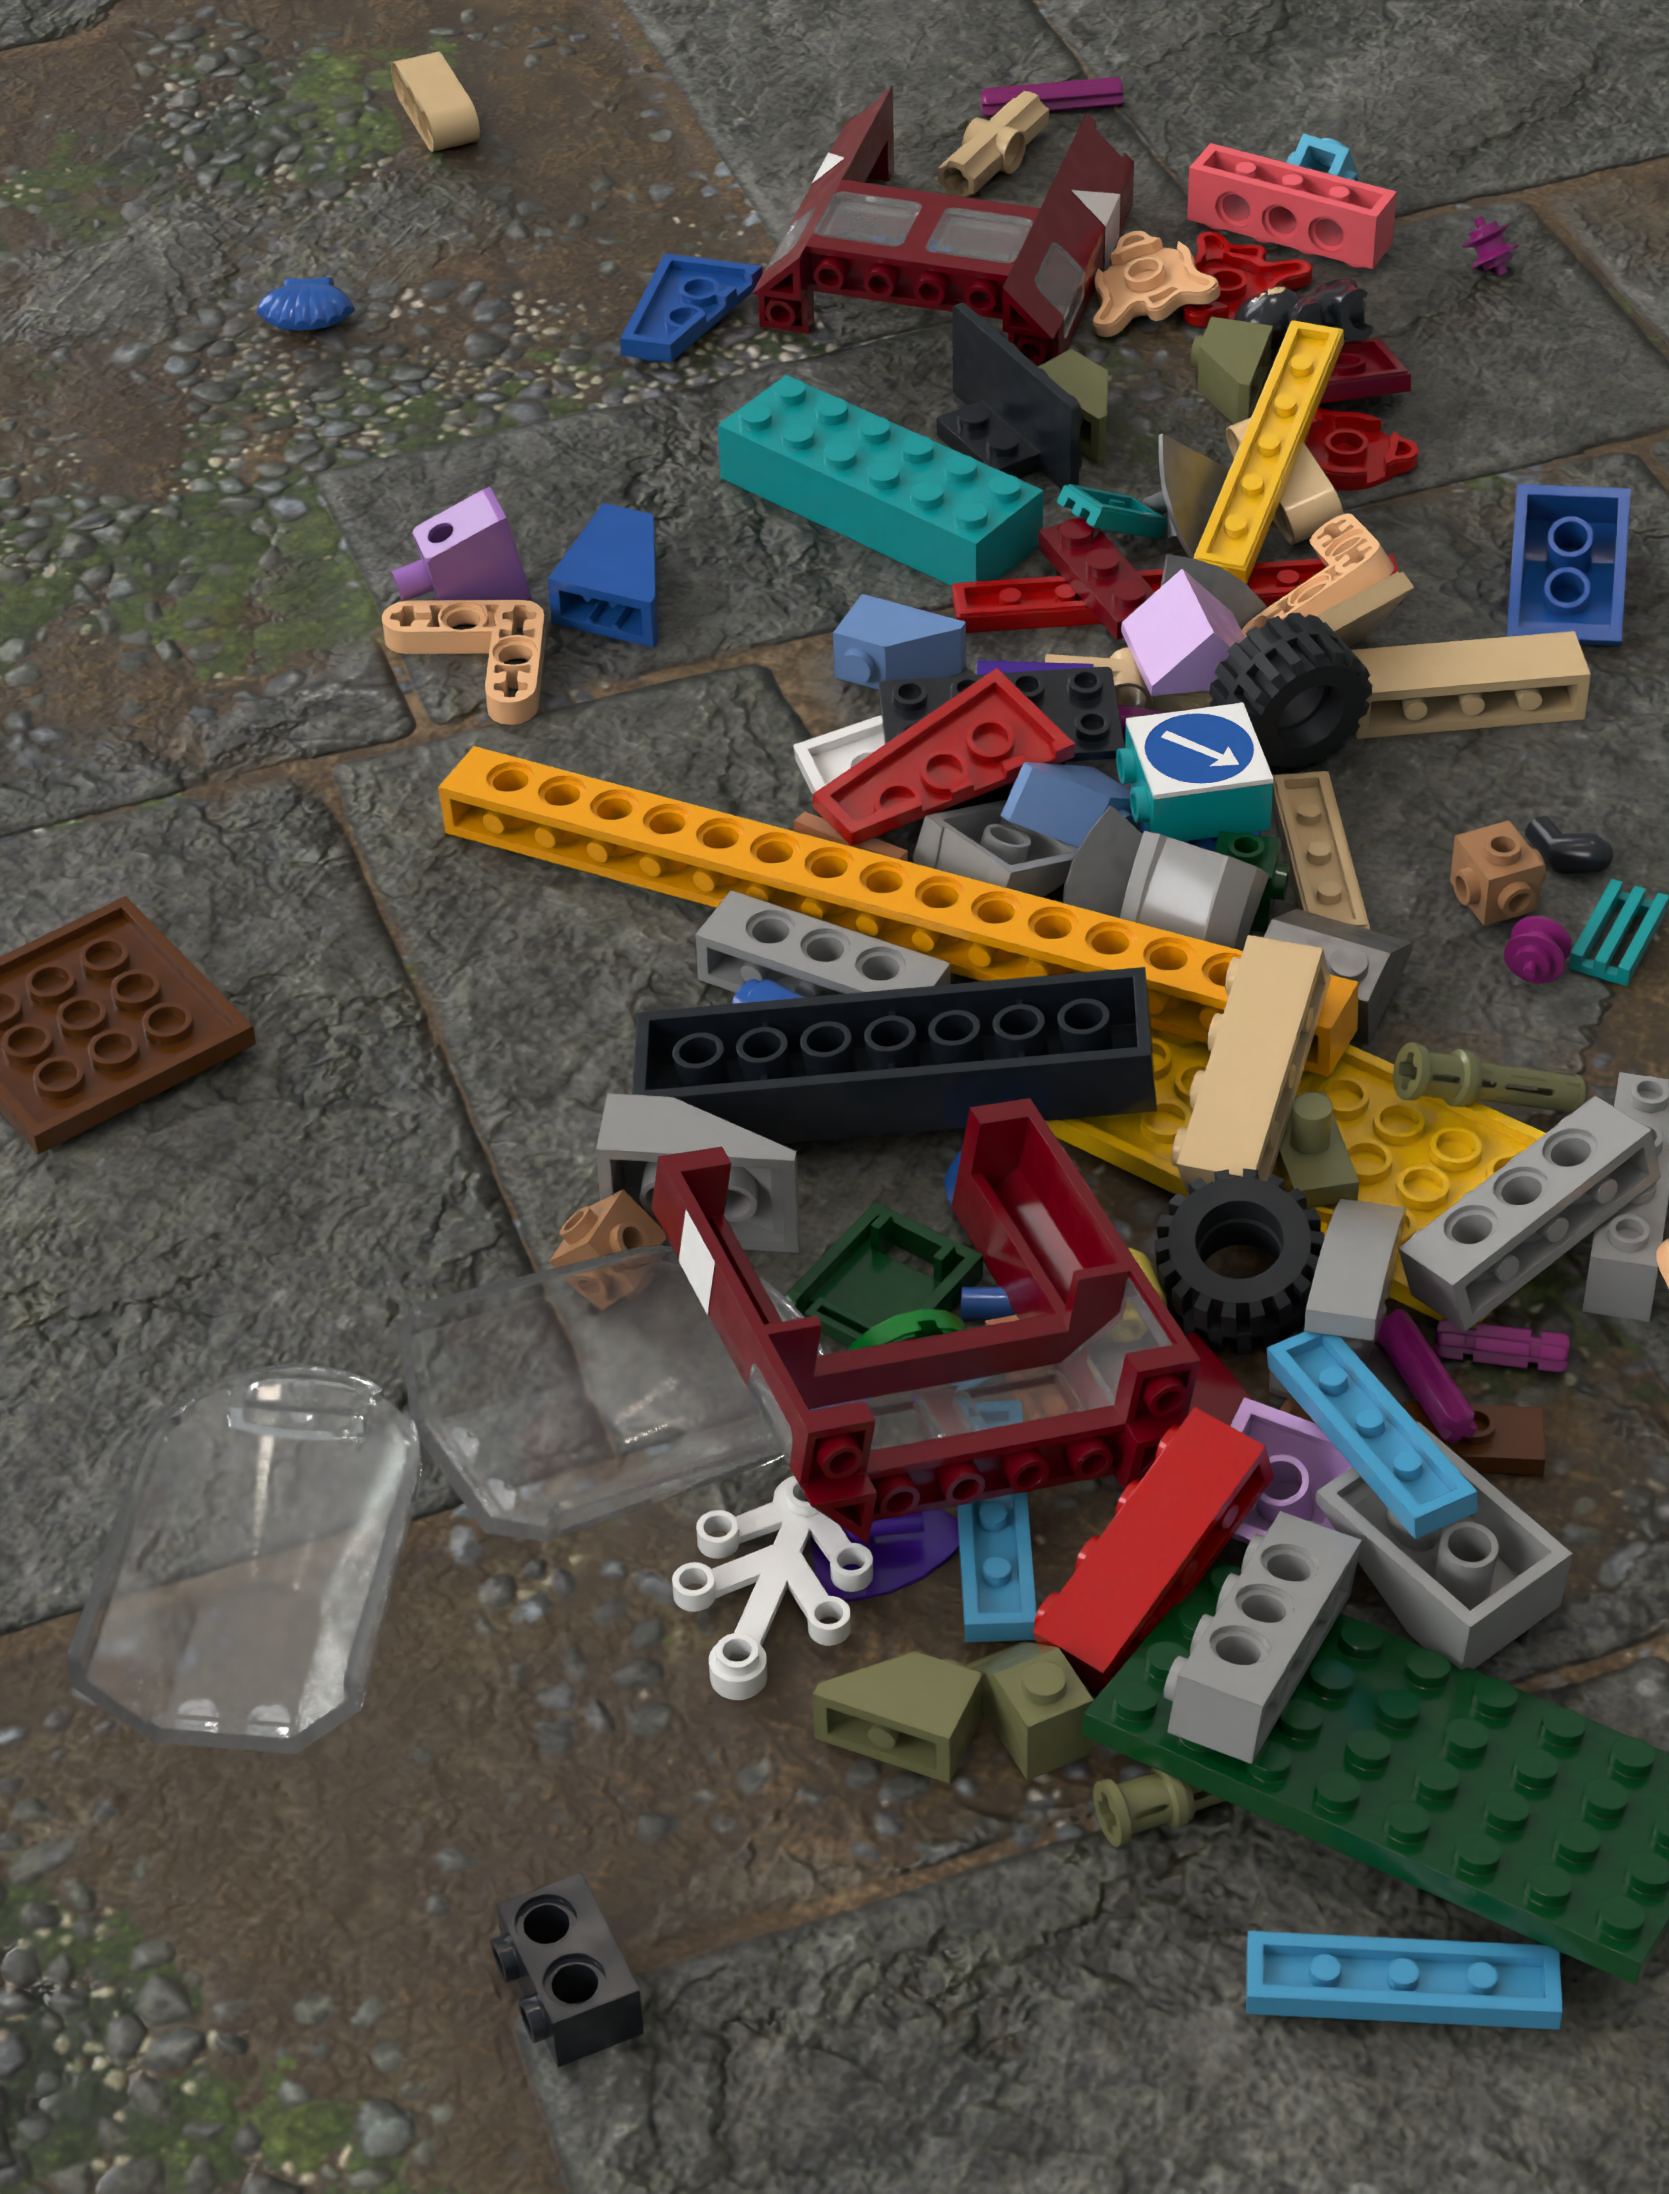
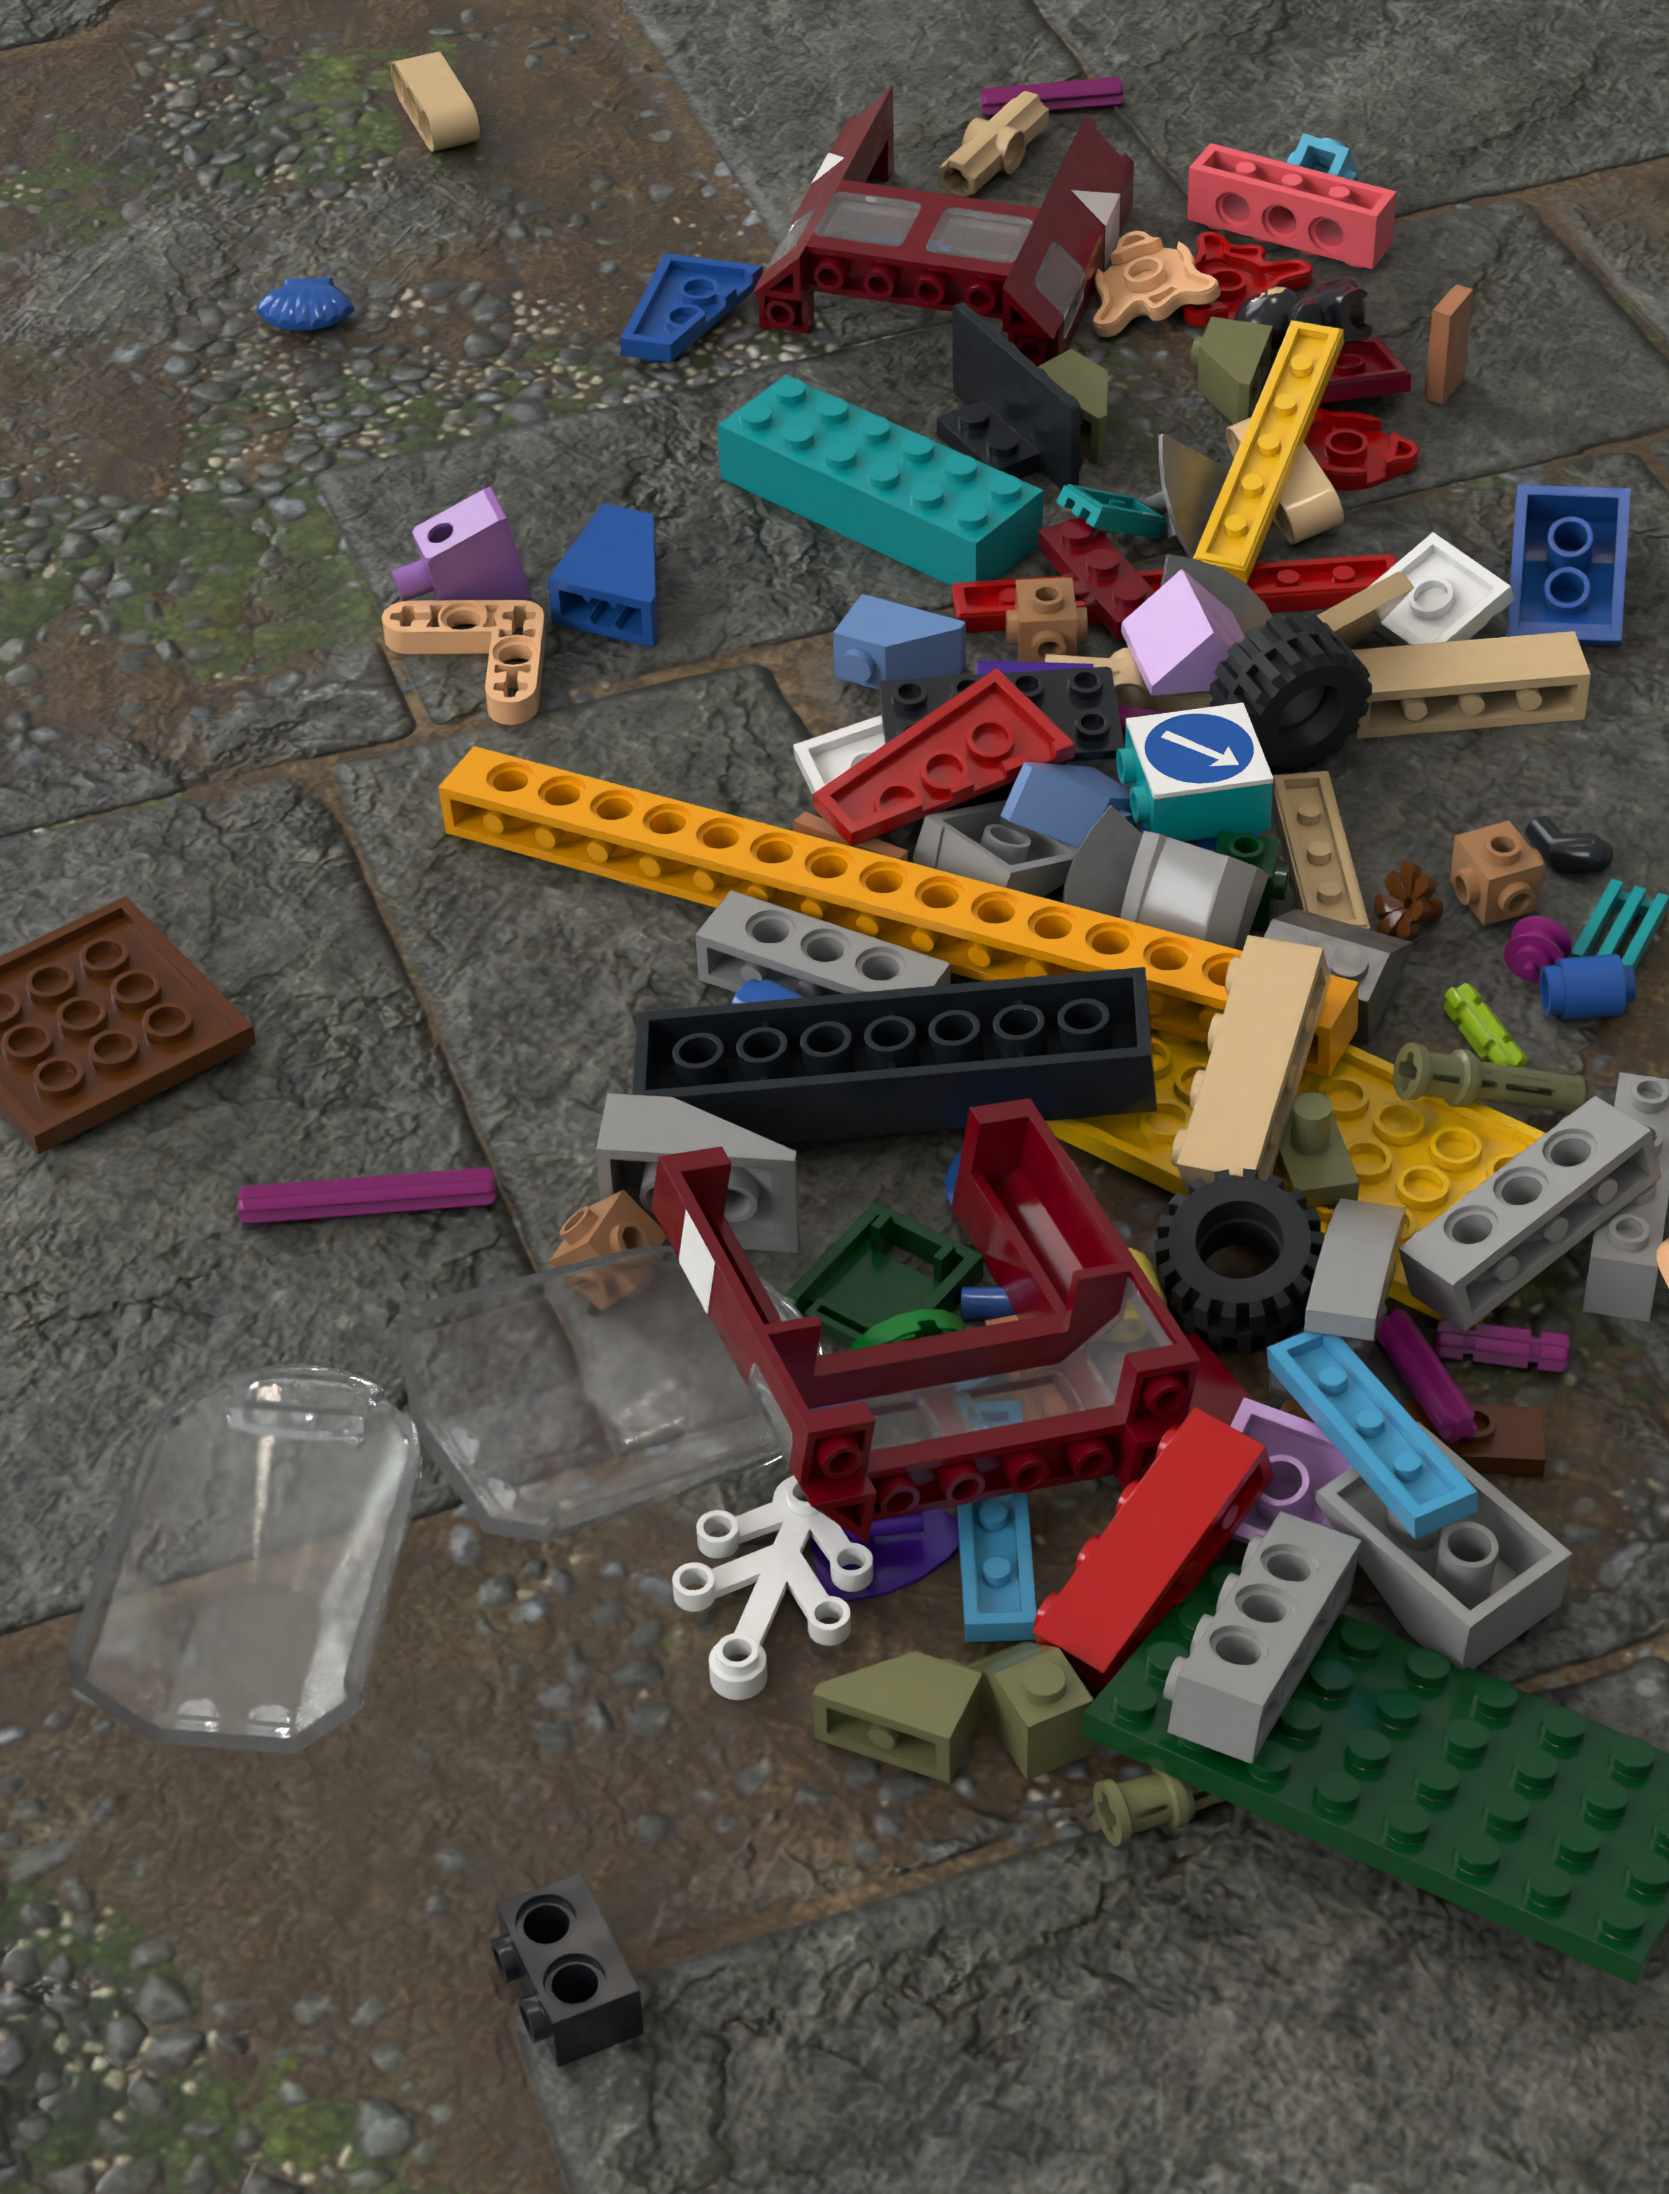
light nougat beam [1242,513,1394,638] -> none
dark azure plate [1246,1931,1563,2030] -> none
magenta wheel [1462,215,1519,276] -> none
none -> magenta axle [238,1167,496,1225]
none -> medium nougat brick [1006,578,1088,662]
none -> white hinge [1369,532,1514,646]
none -> reddish brown plant [1374,861,1443,941]
none -> nougat tile [1424,284,1473,405]
none -> lime axle [1444,983,1528,1067]
none -> blue brick [1539,954,1636,1021]

